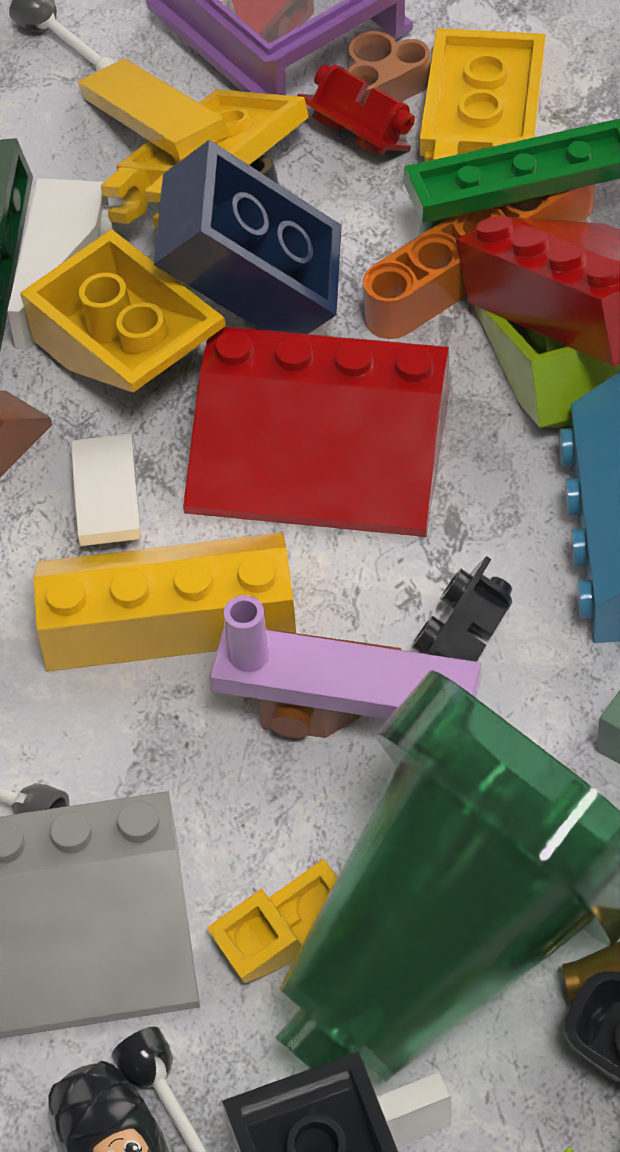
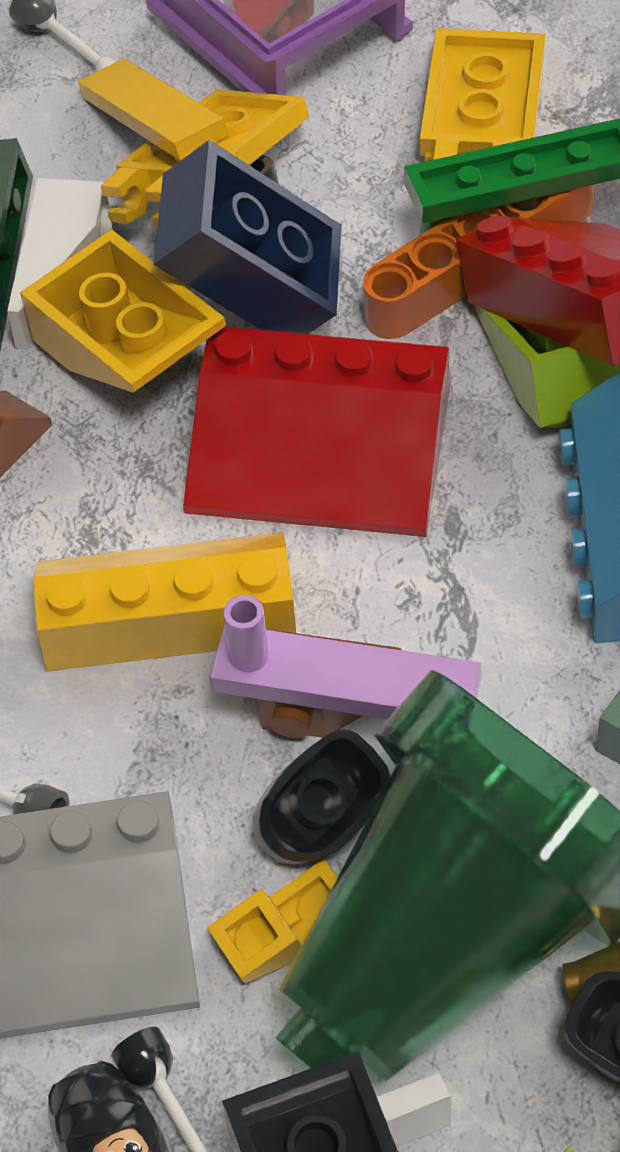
white slope [72,433,141,546] -> none
red hinge [297,64,415,156] -> none
nougat piece [347,31,430,105] -> none
black hinge [411,556,512,662] -> none
none -> black piece [252,730,390,865]

